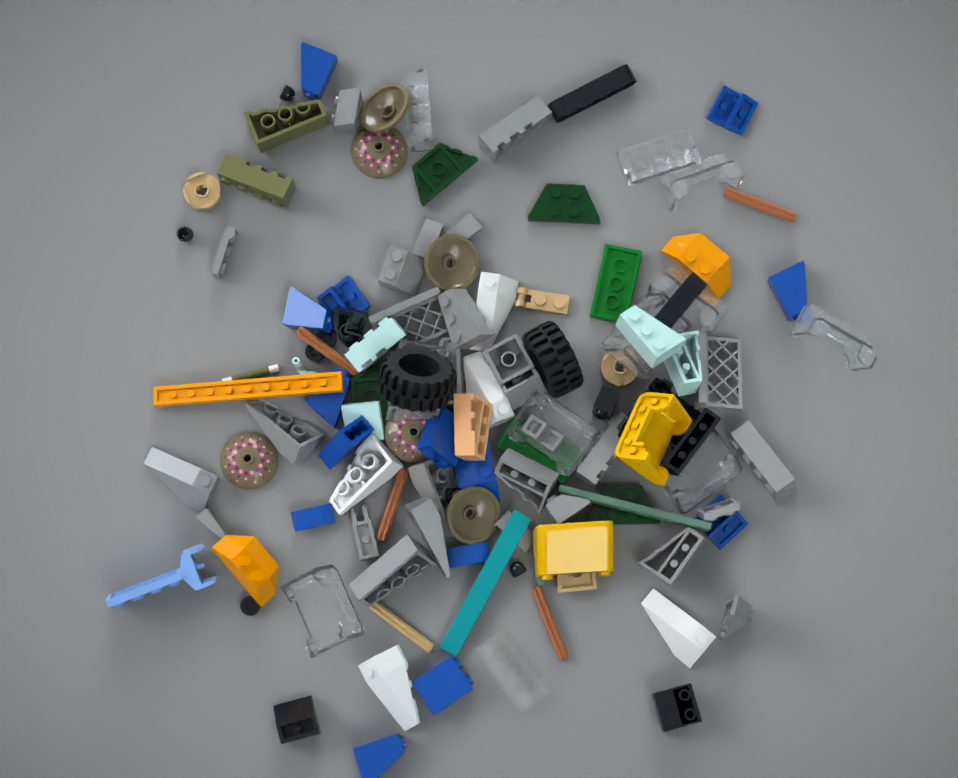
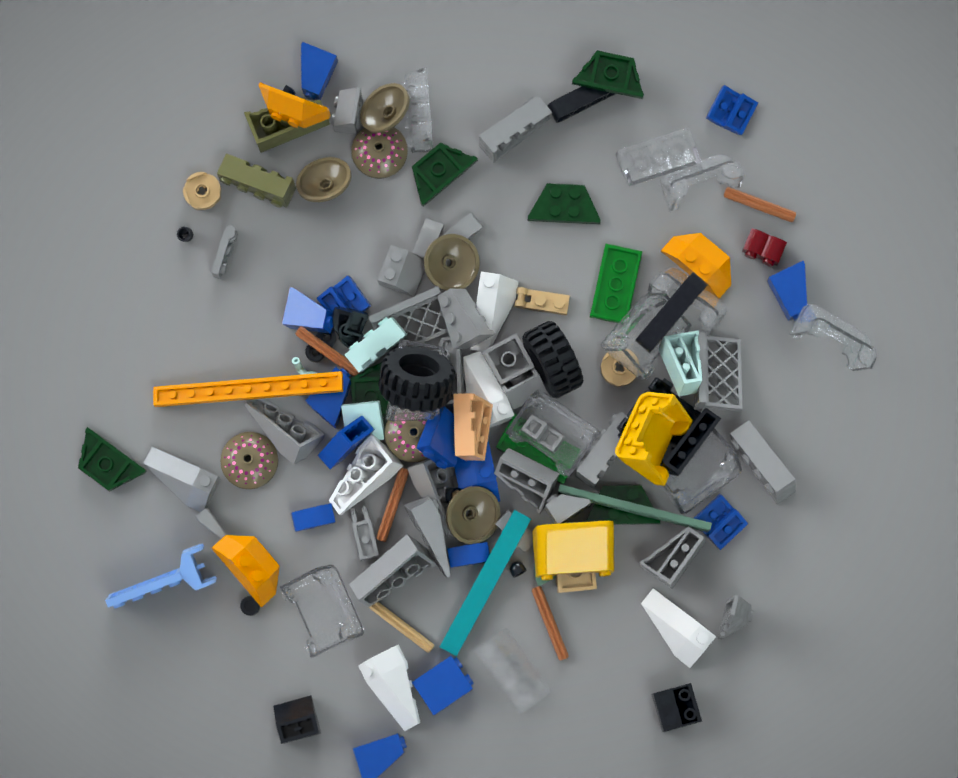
olive bar [222,364,280,381] -> none
black brick [592,385,620,421] -> none
light aqua wedge [615,305,686,368] -> none
light grey plate [697,498,741,522] -> none
none -> dark green wing [78,427,147,492]
none -> light orange wedge [258,82,331,128]
none -> dark tan dish [296,157,351,202]
none -> dark green wing [572,50,644,99]
none -> dark red brick [742,228,787,267]

